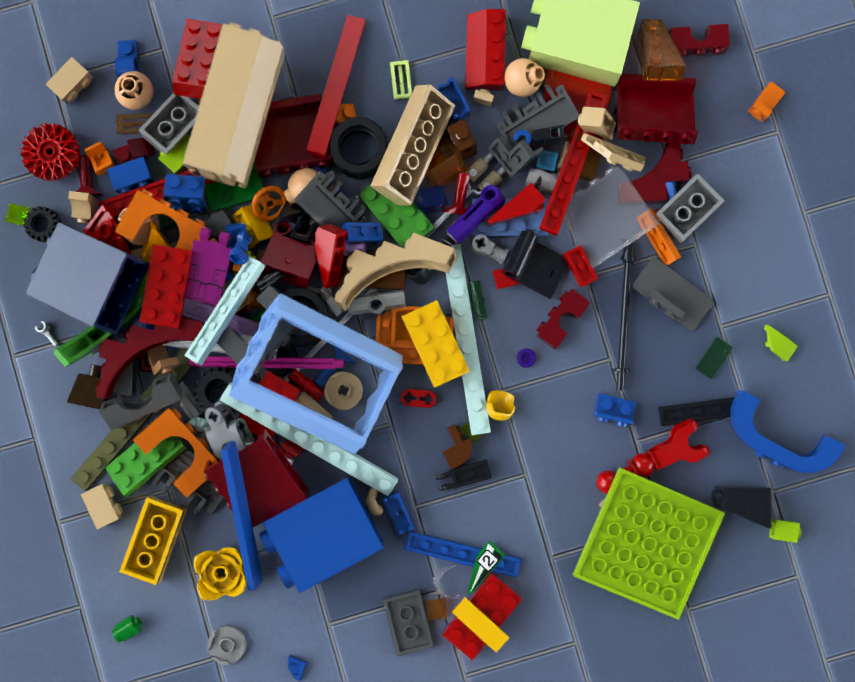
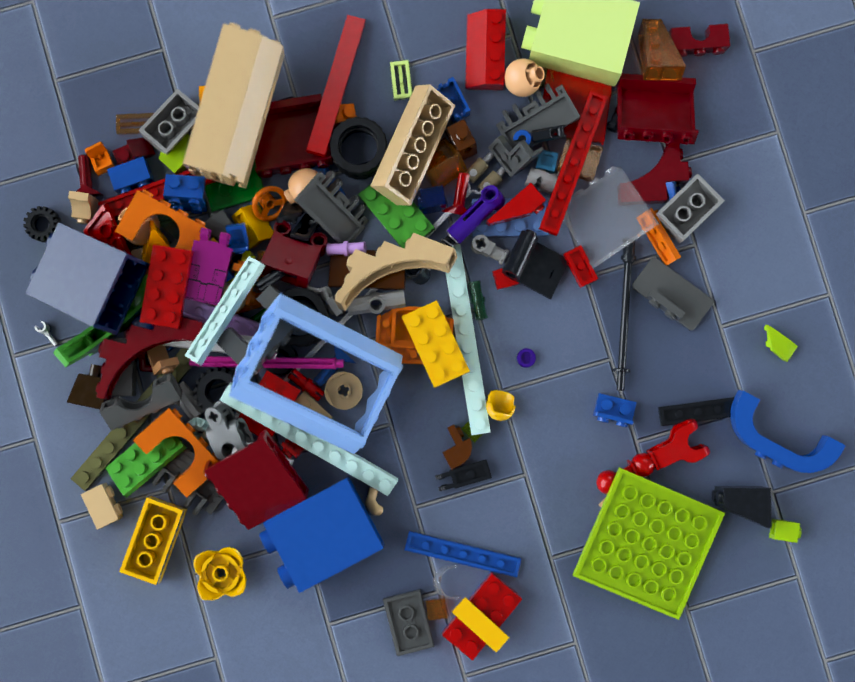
clear neon green plate [5,203,30,226] -> none
red wheel [20,123,80,181] -> none
tan brick [45,57,93,104] -> none
green brick [111,615,142,643] -> none
light nougat brick [114,71,154,110] -> none
blue plate [115,40,139,77] -> none
red brick [172,18,223,99] -> none
light grey tile [207,625,247,665] -> none
blue tile [221,441,263,591] -> none
blue piece [229,230,252,265] -> none
blue tile [288,655,307,681] -> none
red slope [314,224,348,289] -> none
blue hinge [341,222,384,245] -> none
blue hinge [381,492,415,535] -> none
red beam [400,389,437,408] -> none
sticker [467,541,505,595] -> none
tan plate [473,89,494,107] -> none
dark red arch [536,289,590,350] -> none
tan arch [578,107,616,140] -> none
tan wing [581,133,646,172] -> none
clear green tile [695,337,733,379] -> none
orange bracket [748,82,785,122] -> none

